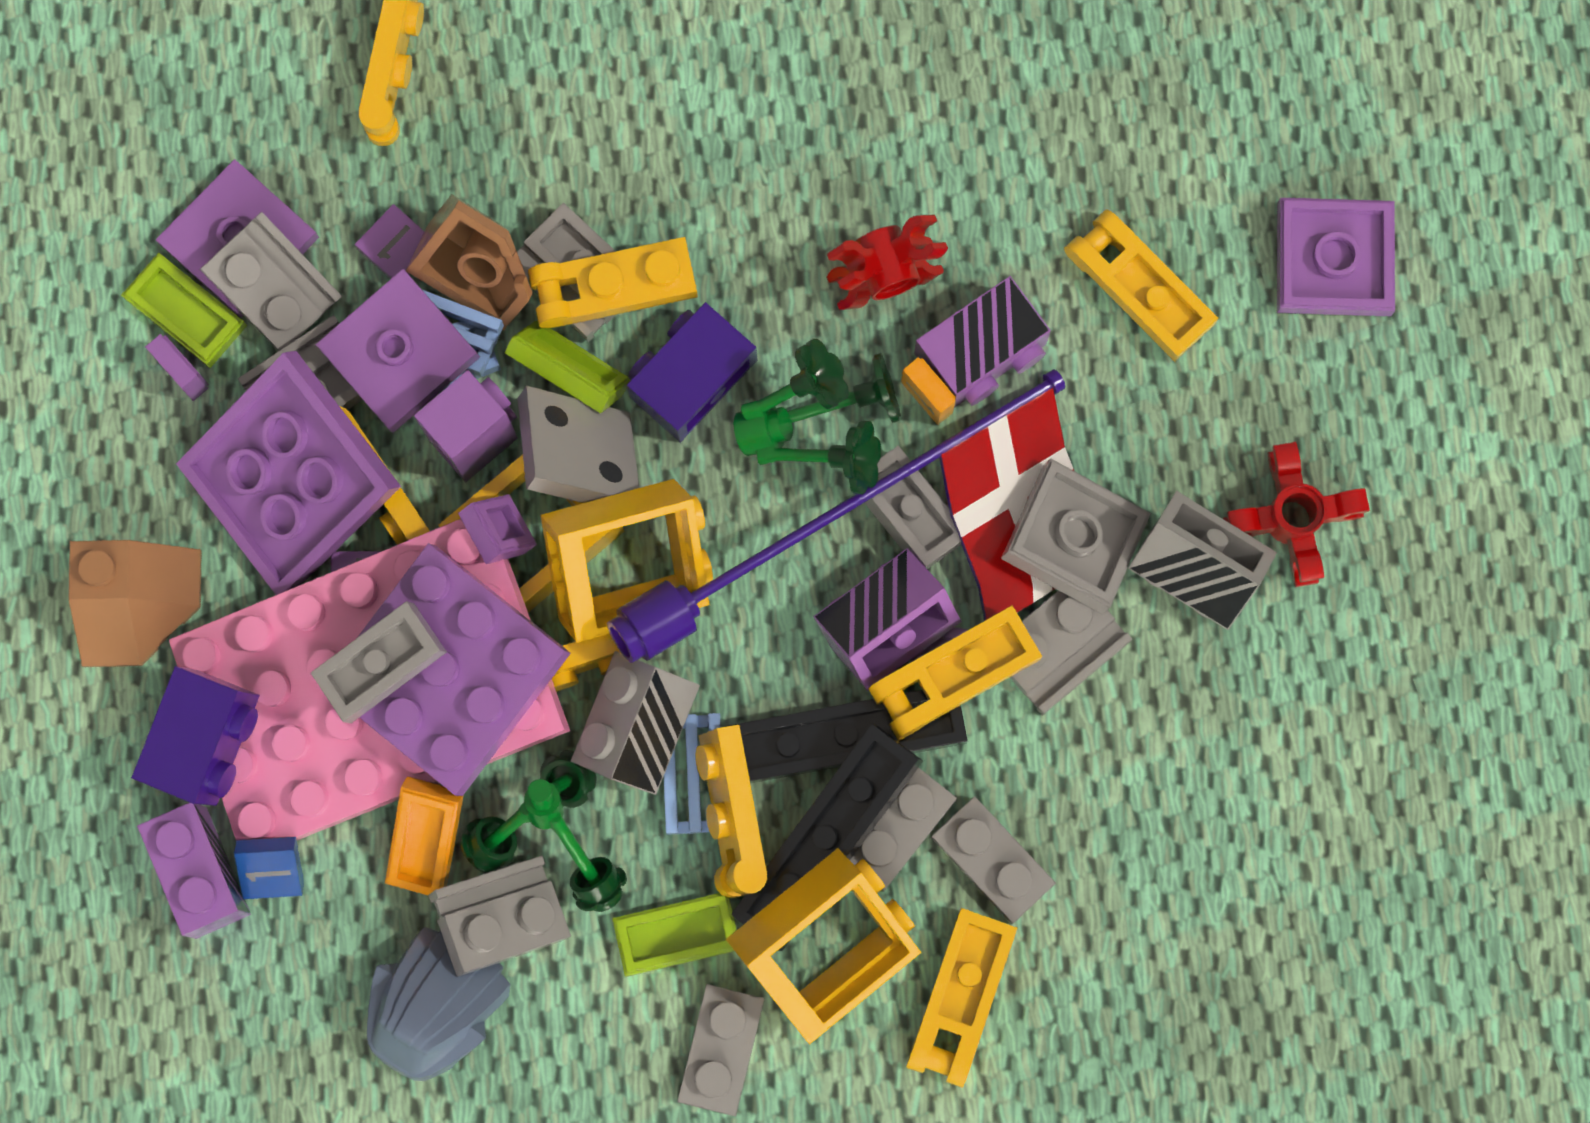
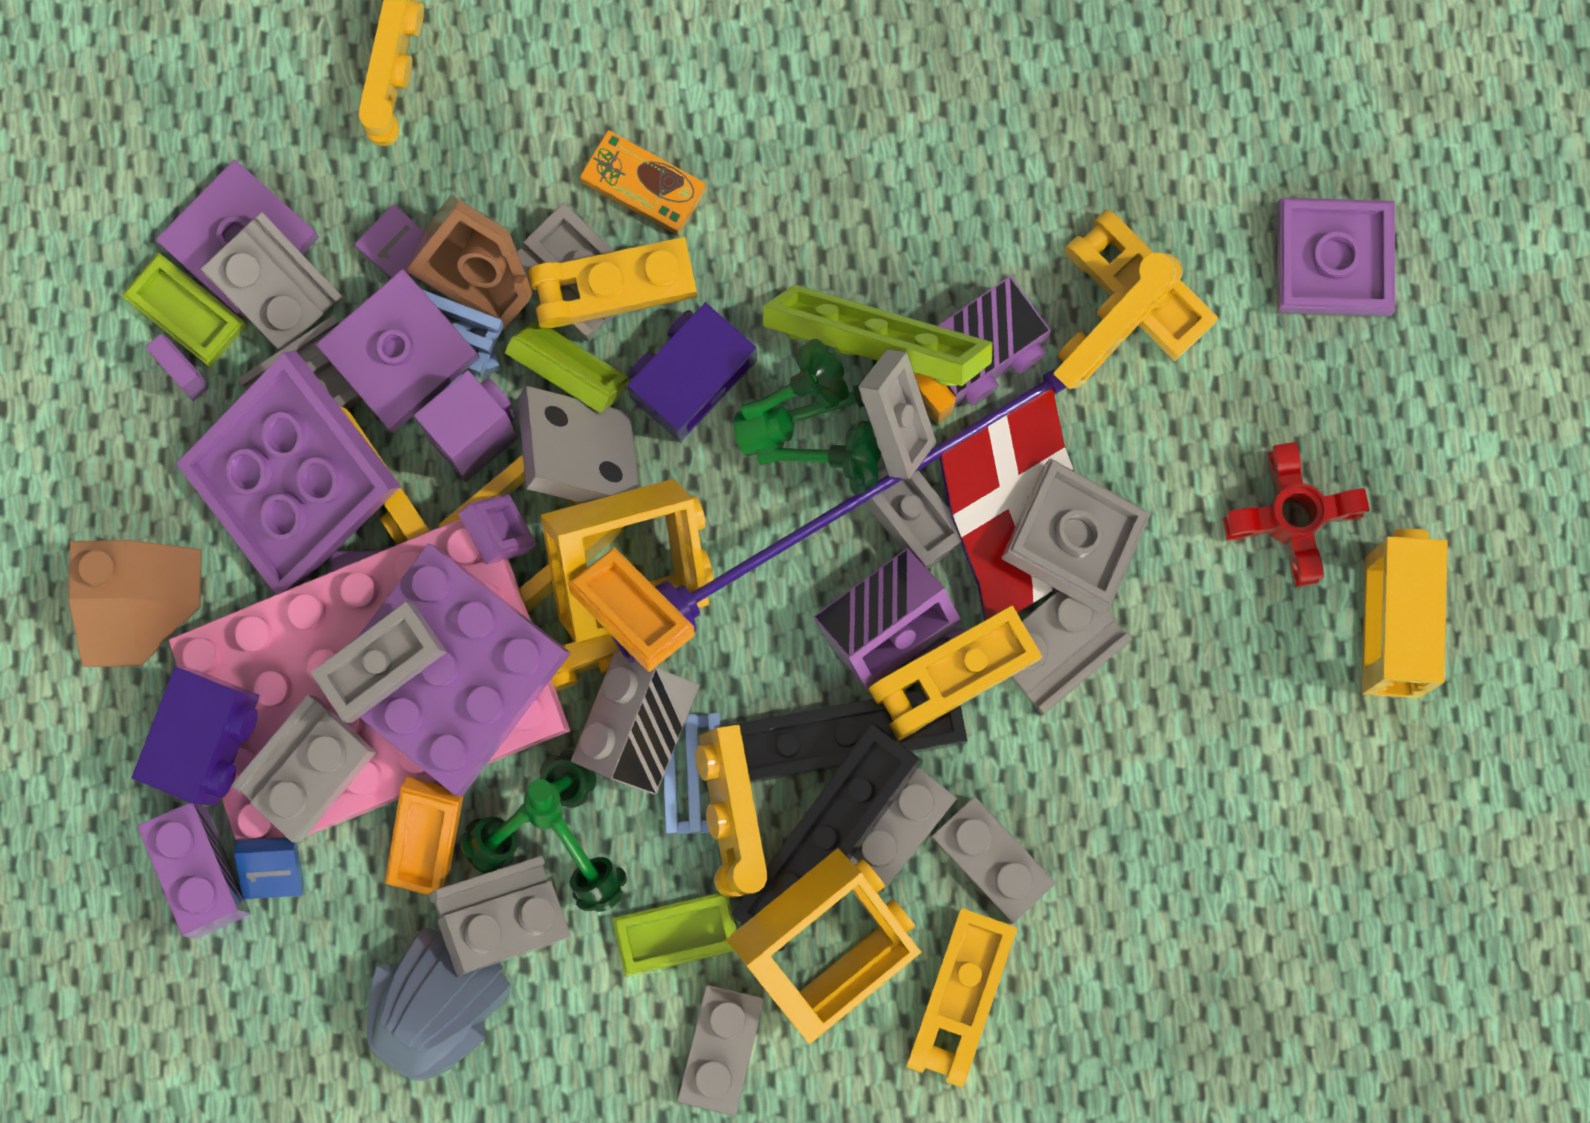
red pin [826,215,948,310] -> none
light grey brick [1128,491,1277,630] -> none
none -> light grey plate [232,695,377,843]
none -> light orange tile [568,547,695,672]
none -> light orange tile [580,130,707,236]
none -> lime plate [763,285,993,386]
none -> light grey plate [858,349,936,480]
none -> yellow plate [1053,252,1183,389]
none -> yellow window [1361,529,1448,698]

